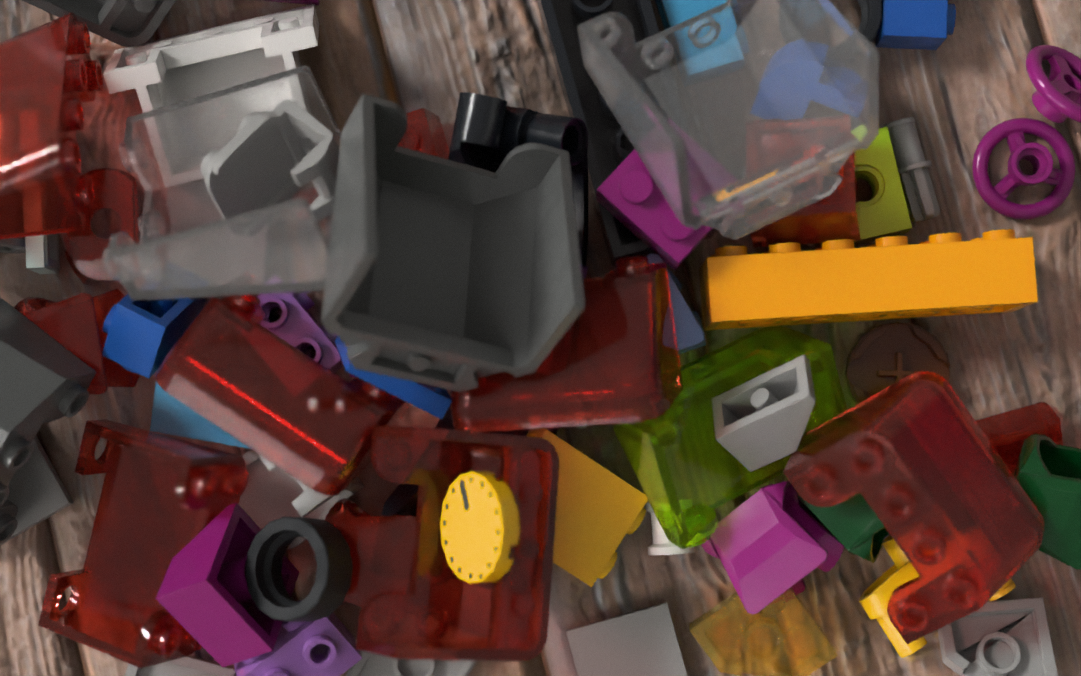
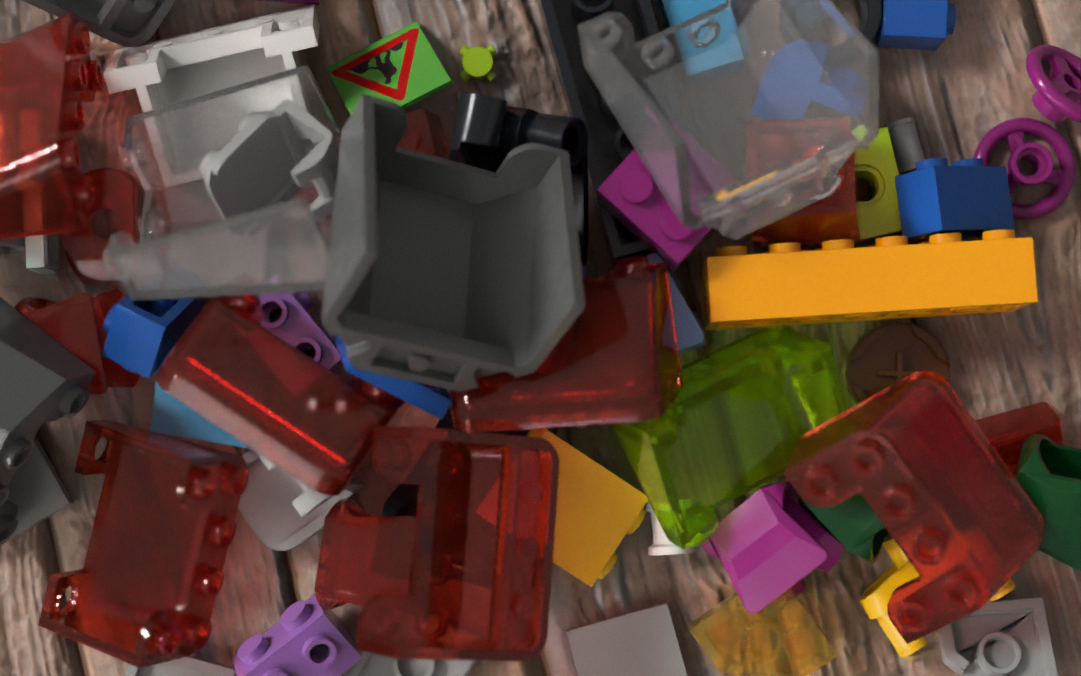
magenta slope [156,502,299,667] -> none
black tyre [245,516,353,622] -> none
yellow tile [440,471,520,584] -> none
light grey slope [712,355,815,472] -> none
none -> bright green piece [326,21,453,115]
none -> lime piece [459,45,497,83]
none -> blue brick [895,158,1015,239]

